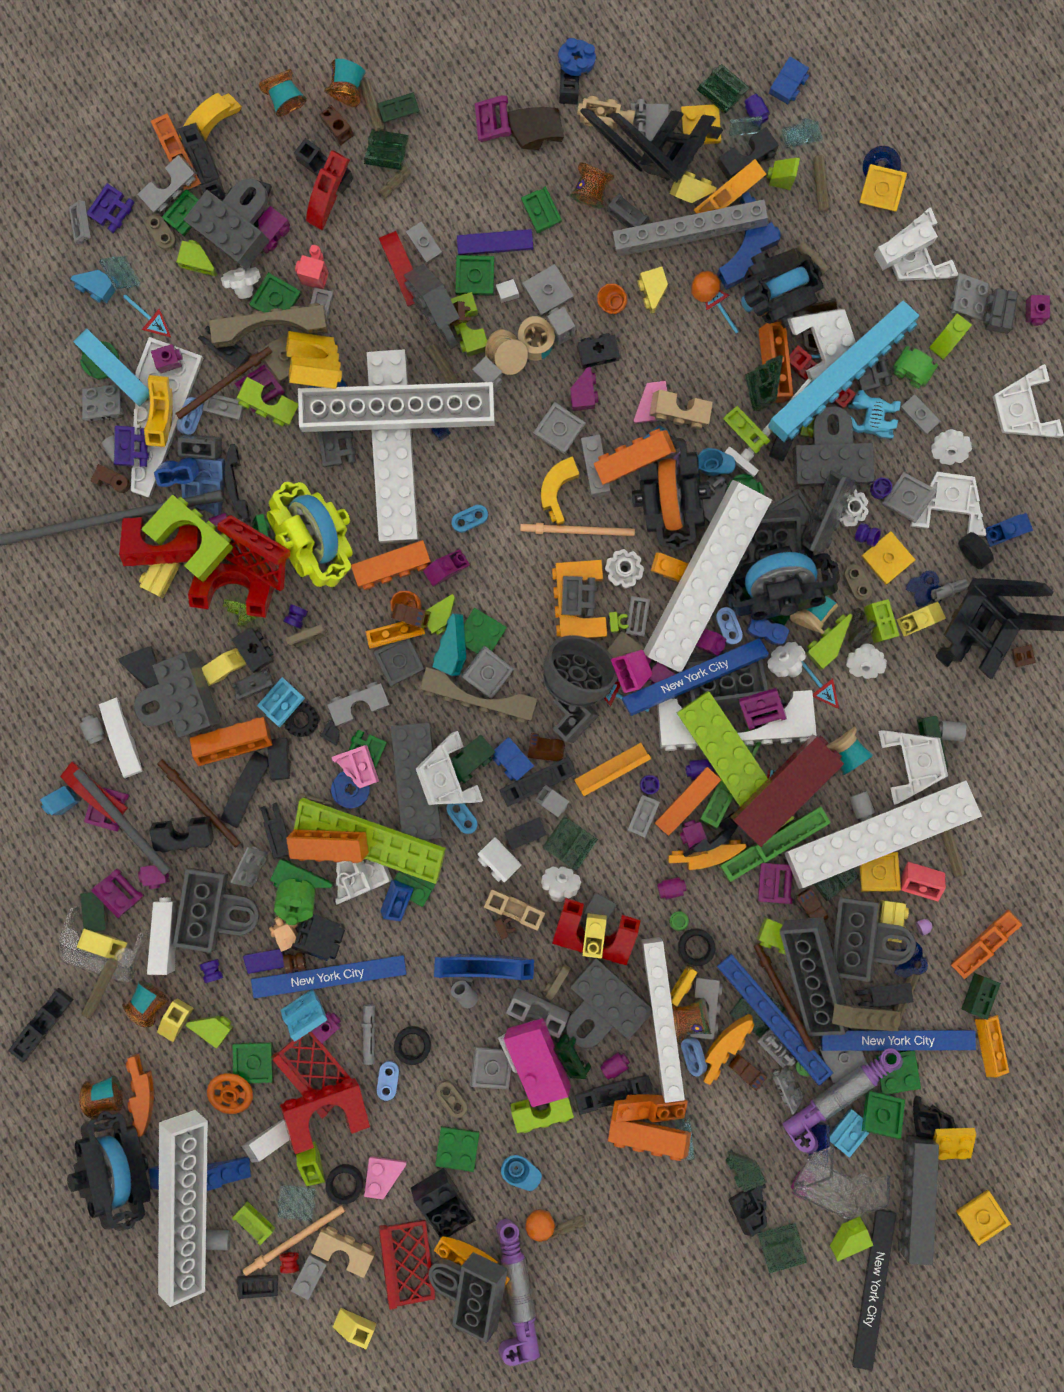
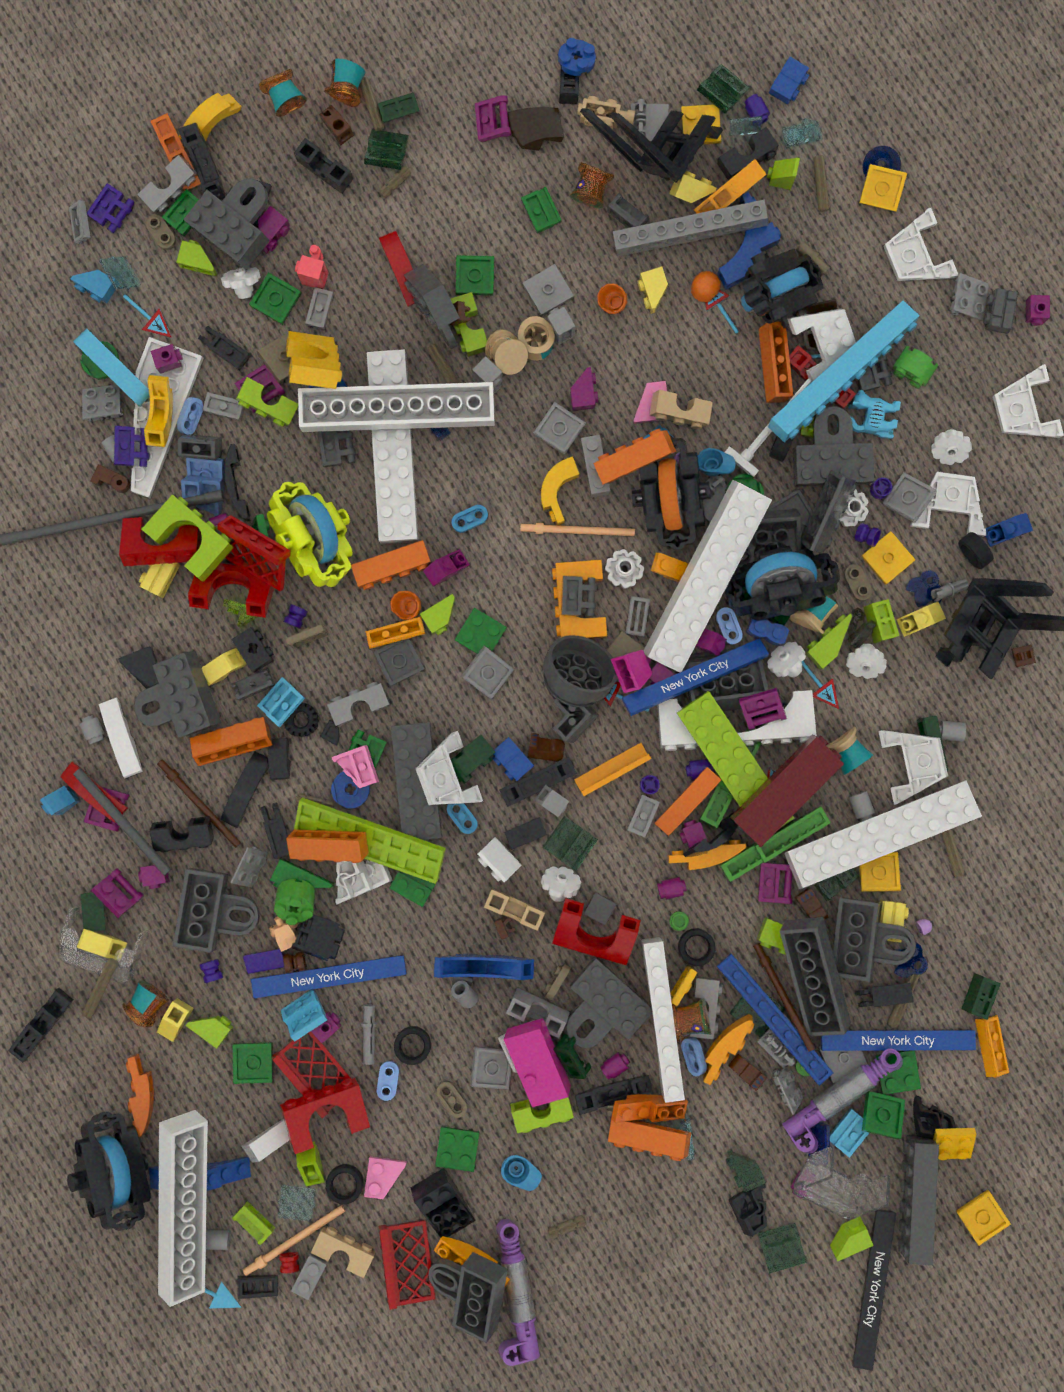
clear orange hat [79,1076,123,1119] -> none
white slope [147,897,177,975] -> none
blue brick [154,458,200,487] -> none
reddish brown bar [175,346,273,419] -> none
orange plate [207,1073,253,1114] -> none
dark tan arch [209,303,328,348] -> none
red slope [306,150,350,230] -> none
light yellow slope [333,1308,376,1349] -> none
blue slope [381,880,413,921] -> none
reddish brown leg [391,603,431,628] -> none
light grey plate [406,221,442,264] -> none
dark tan arch [420,667,538,724] -> none
teal slope [432,613,466,676] -> none
dark purple tile [457,229,533,255] -> none
white slope [496,279,519,303] -> none
orange hair [525,1209,555,1242] -> none
black brick [577,333,620,369] -> none
light yellow slope [582,913,607,959] -> none
lime tile [609,612,629,633] -> none
lime plate [723,406,770,454] -> none
clear green slope [745,355,783,411] -> none
dark tan brick [832,1004,901,1031] -> none
white arch [874,220,938,271] -> none
light grey plate [900,394,941,435] -> none
coral brick [901,862,946,902] -> none
lime slope [929,313,972,360] -> none
orange slope [951,909,1022,979] -> none
none -> medium azure piece [205,1281,241,1309]

